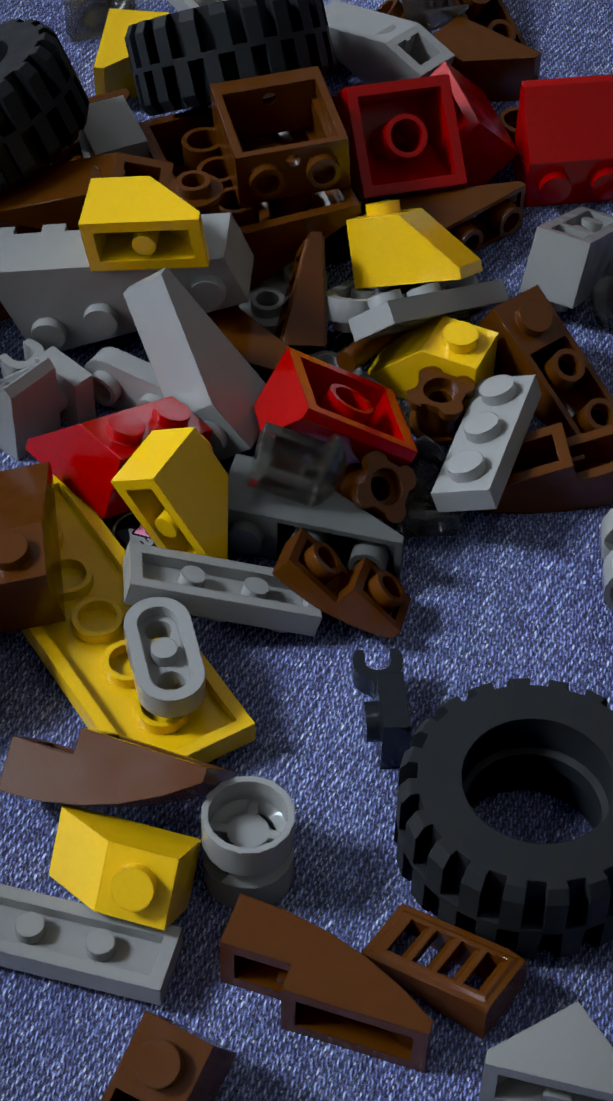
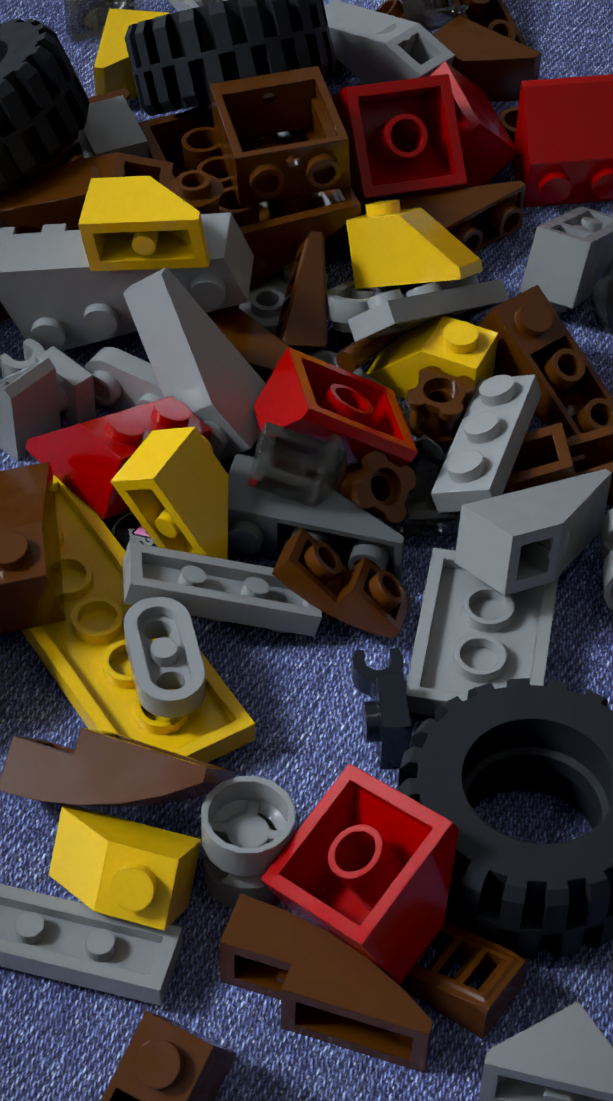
none -> red slope [260,763,459,985]
none -> light grey plate [405,547,558,717]
none -> light grey slope [454,469,612,596]

